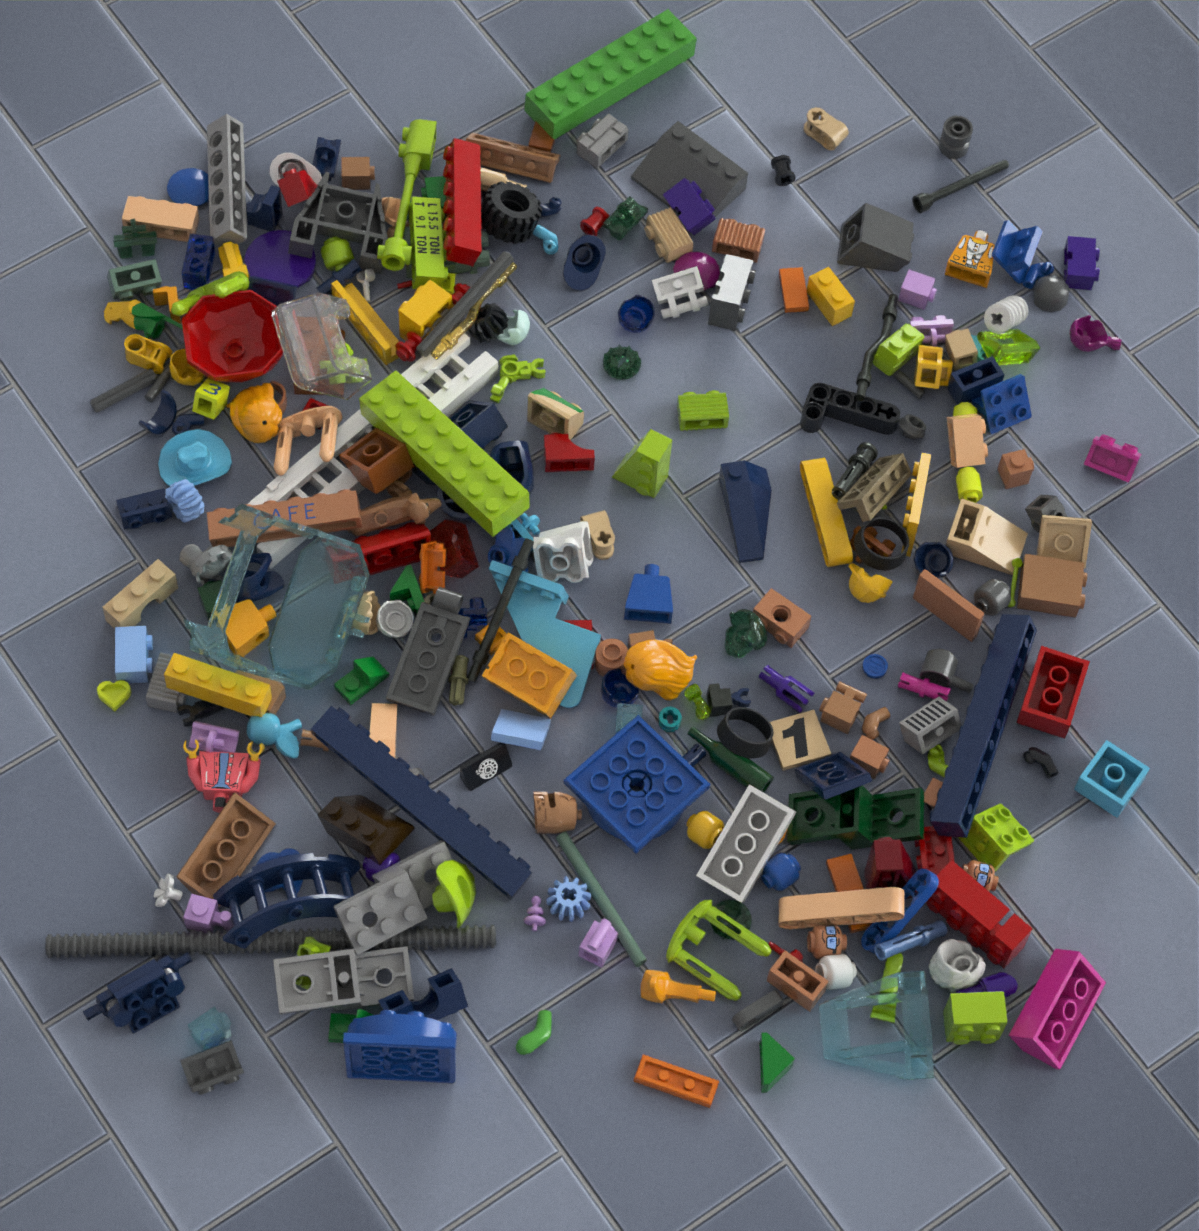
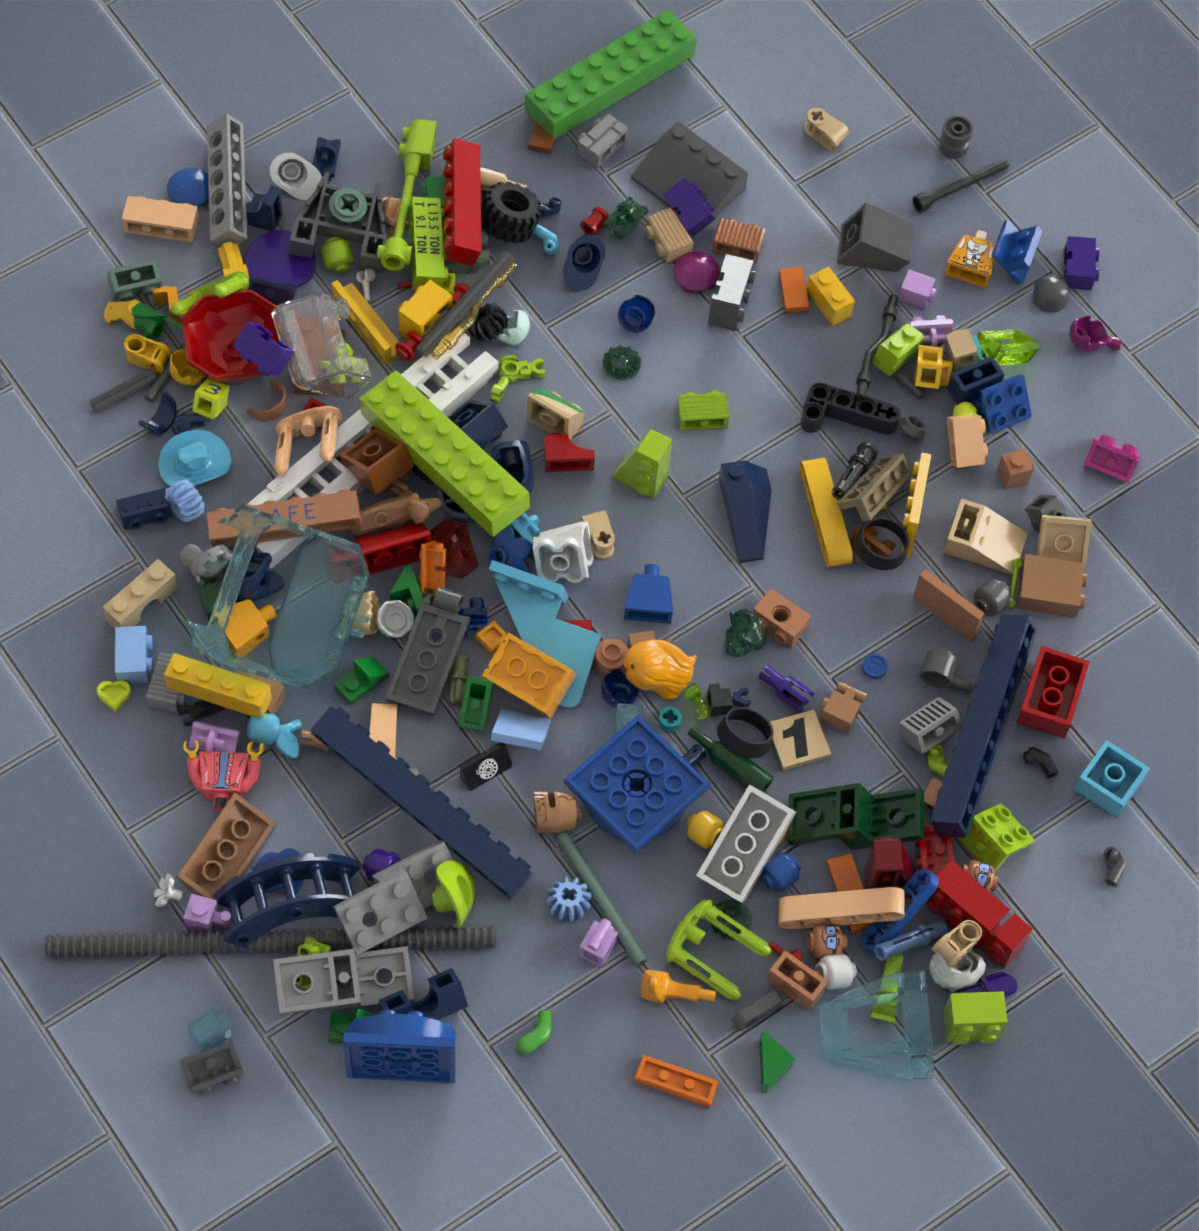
dark blue piece [82,952,193,1034] -> none
clear green hips [113,218,157,259] -> none
clear blue brick [182,233,216,290] -> none
light orange piece [226,383,282,443] -> none
red slope [277,168,317,207] -> none
dark blue pin [316,259,363,300] -> none
dark brown slope [317,795,415,865] -> none
medium nougat brick [341,157,375,190] -> none
medium nougat fence [466,133,561,183] -> none
pearl dark grey bar [467,538,534,683] -> none
lavender hair [524,896,546,931] -> none
white plate [652,266,709,319] -> none
black bush [771,155,796,186] -> none
dark blue tile [795,752,872,800] -> none
yellow piece [848,563,893,603] -> none
nougat brick [850,735,890,779] -> none
medium nougat arm [862,707,890,740] -> none
dark pink pin [898,672,951,702] -> none
dark blue hair [913,542,954,578] -> none
neon yellow brick [956,467,983,503] -> none
white piece [984,295,1028,334] -> none
dark pink slope [1009,949,1106,1070] -> none
blue arm [1022,262,1054,289] -> none
none -> dark purple brick [233,322,295,376]
none -> sand green gear [329,188,367,225]
none -> green slope [458,676,493,731]
none -> tan piece [932,920,982,969]
none -> dark grey arm [1104,847,1126,887]

